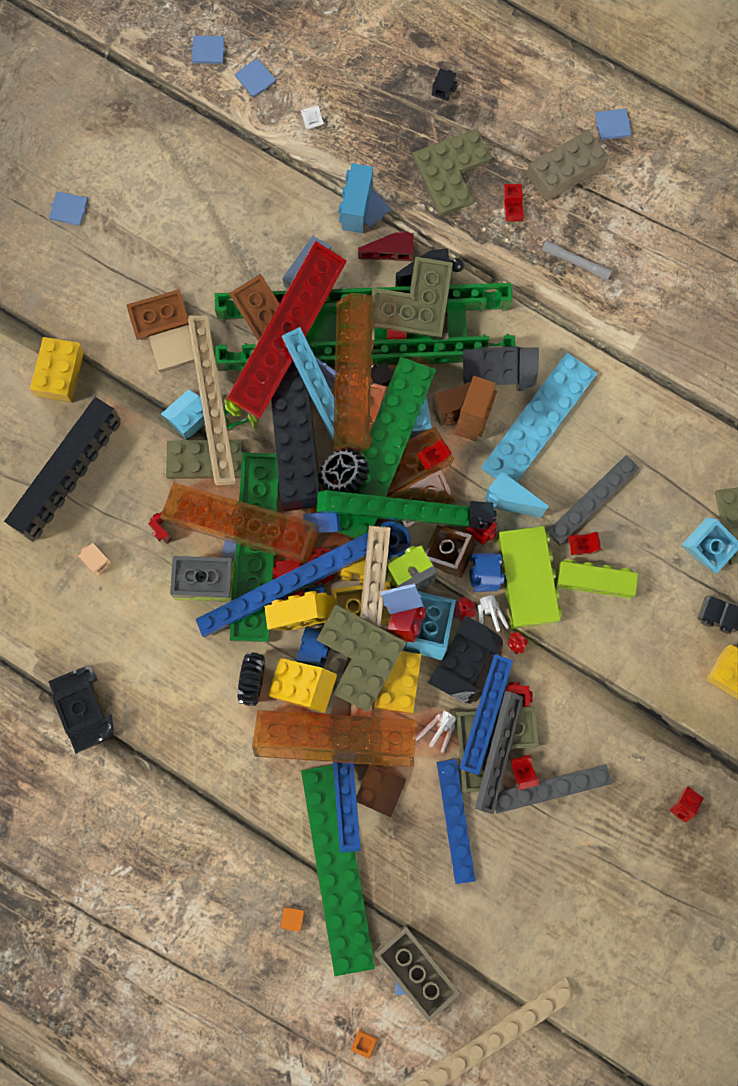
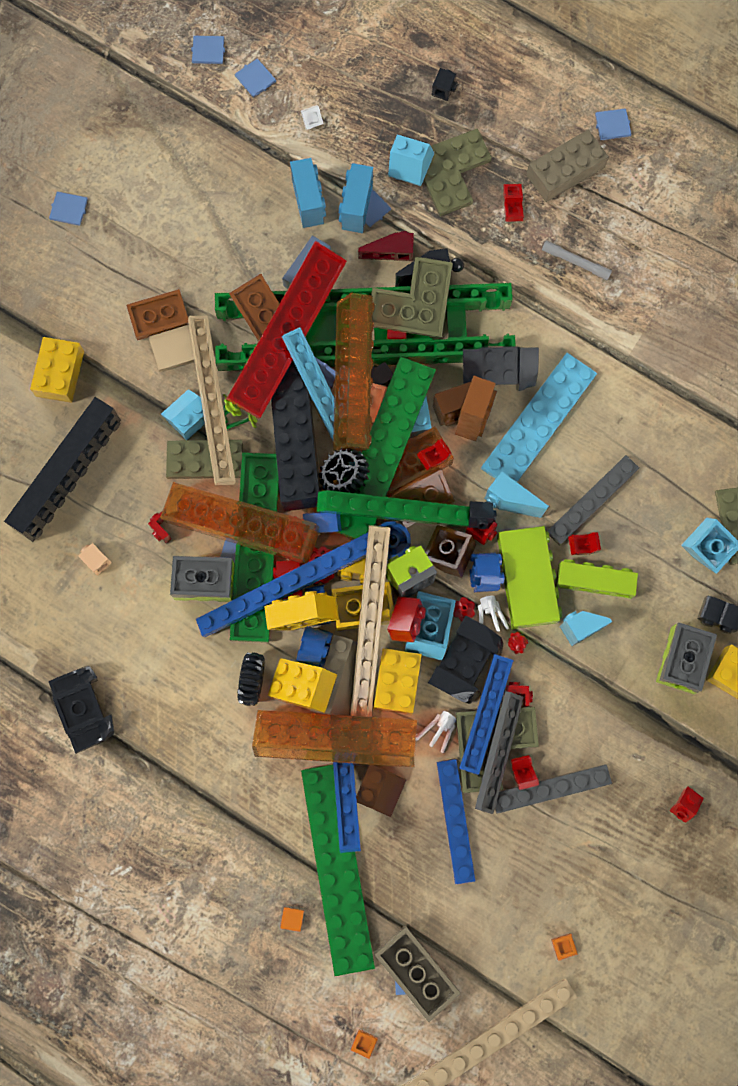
olive plate [317,604,407,712] -> none
medium blue piece [381,583,423,614] -> none
none -> dark azure brick [290,158,326,228]
none -> medium azure slope [388,135,434,186]
none -> orange tile [551,933,578,961]
none -> medium azure slope [560,611,612,646]
none -> dark grey piece [656,622,717,694]

